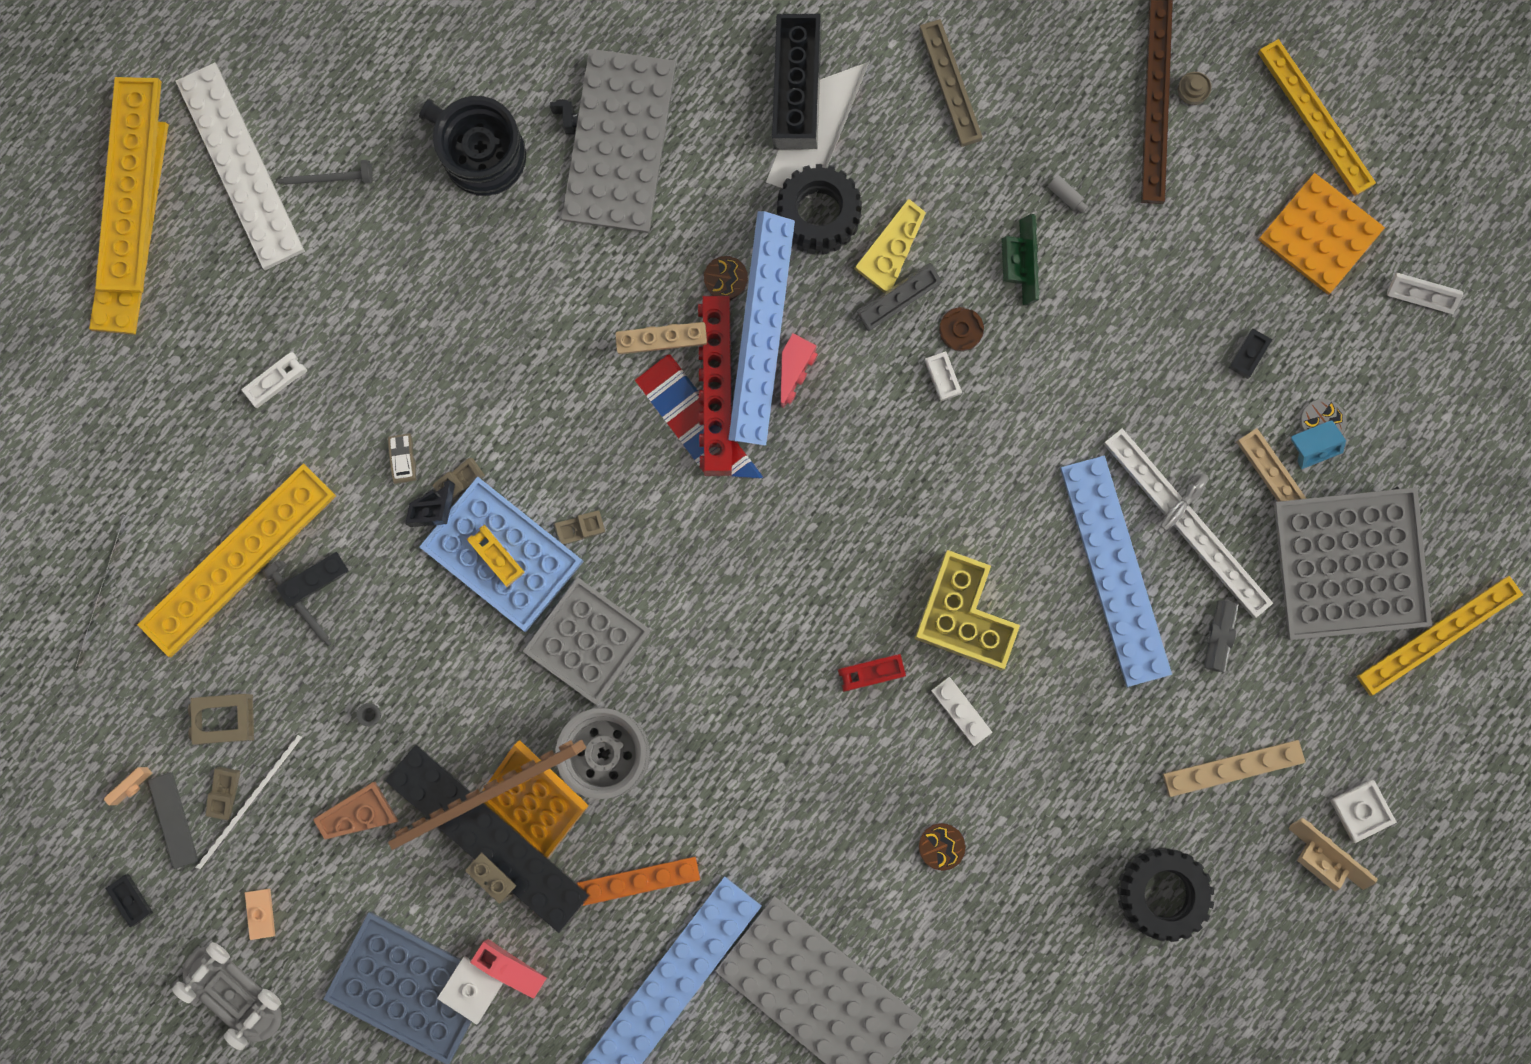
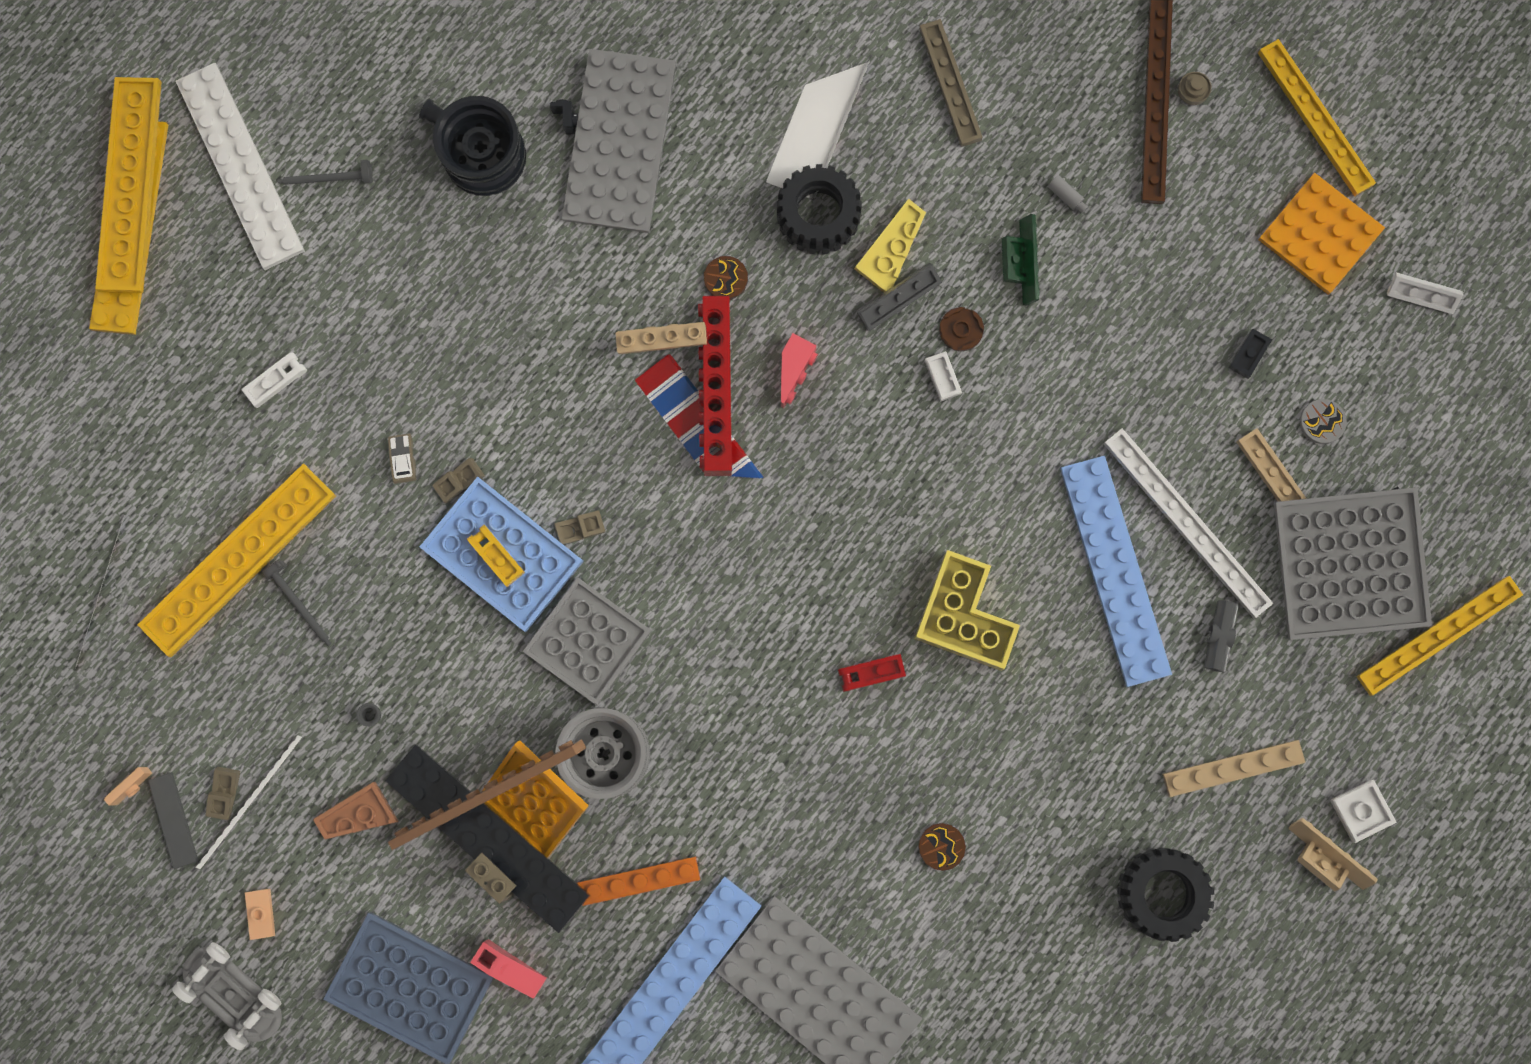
black plate [105,874,153,927] -> none
dark tan panel [188,694,254,745] -> none
black plate [276,552,349,608] -> none
black wing [405,480,455,527] -> none
white plate [437,956,504,1025] -> none
light blue plate [729,211,795,445] -> none
black brick [772,14,822,149] -> none
white plate [931,677,992,746] -> none
light grey piece [1157,473,1209,535] -> none
dark azure panel [1291,421,1346,469] -> none

